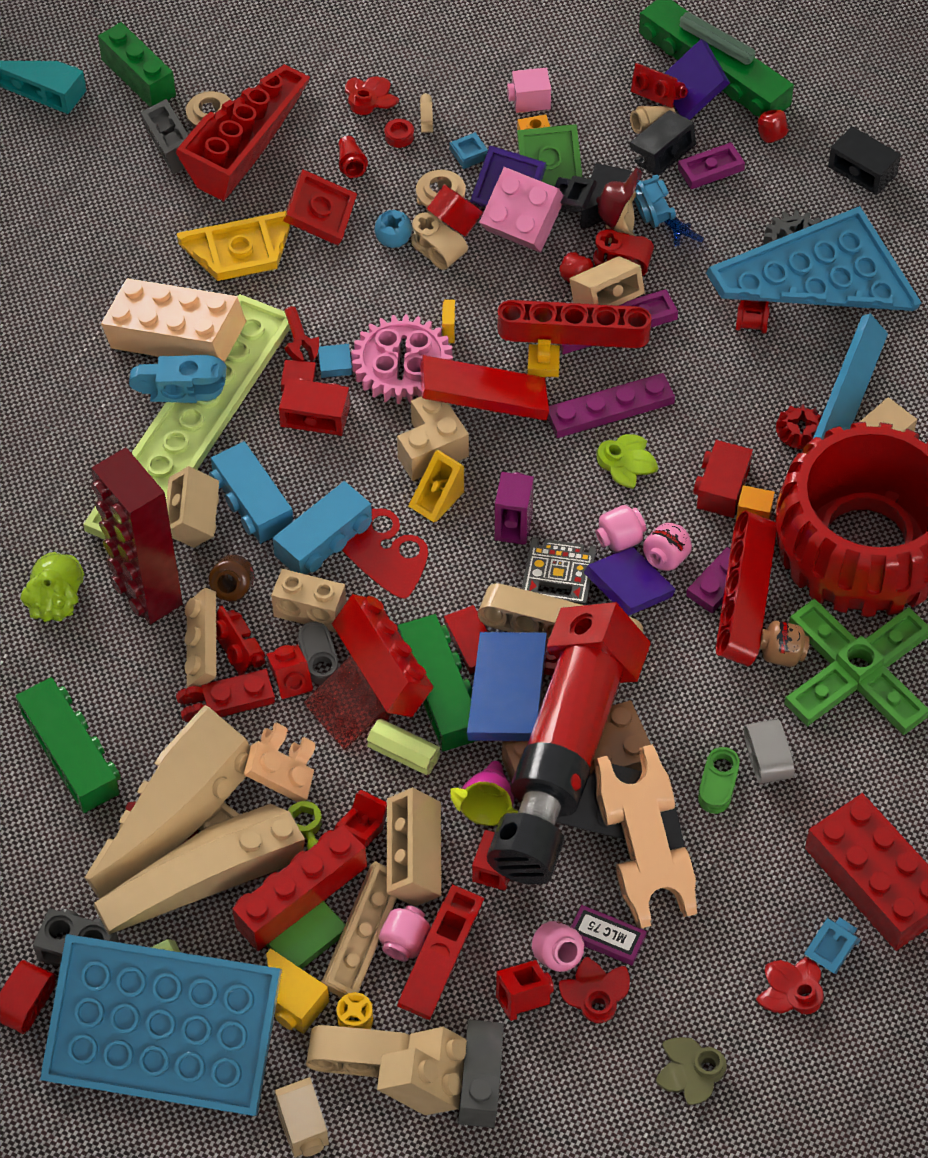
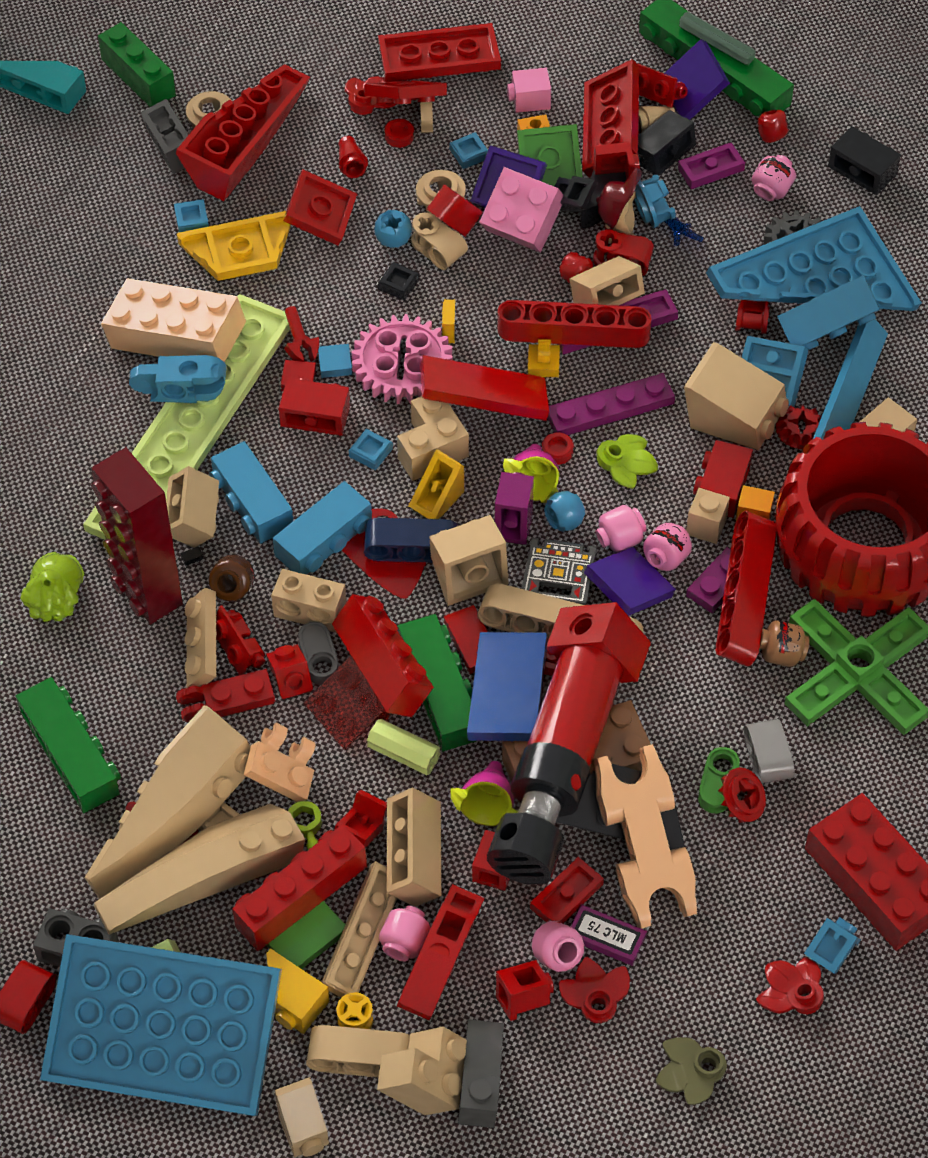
none -> dark azure plate [174,199,209,233]
none -> black piece [180,546,204,566]
none -> dark azure tile [348,429,393,471]
none -> red plate [364,80,447,104]
none -> dark blue beam [364,518,459,563]
none -> red plate [378,23,501,82]
none -> black tile [378,262,420,301]
none -> tan slope [429,515,509,606]
none -> neon yellow hat [503,444,559,503]
none -> red plate [530,857,604,923]
none -> red tile [542,432,574,465]
none -> dark azure piece [544,491,585,532]
none -> red plate [582,59,639,177]
none -> red bracket [593,142,640,179]
none -> tan slope [684,342,789,450]
none -> tan brick [686,488,730,544]
none -> red gear [718,767,766,823]
none -> dark azure wing [742,336,809,407]
none -> bright pink head [751,155,796,201]
none -> dark azure brick [777,275,880,350]

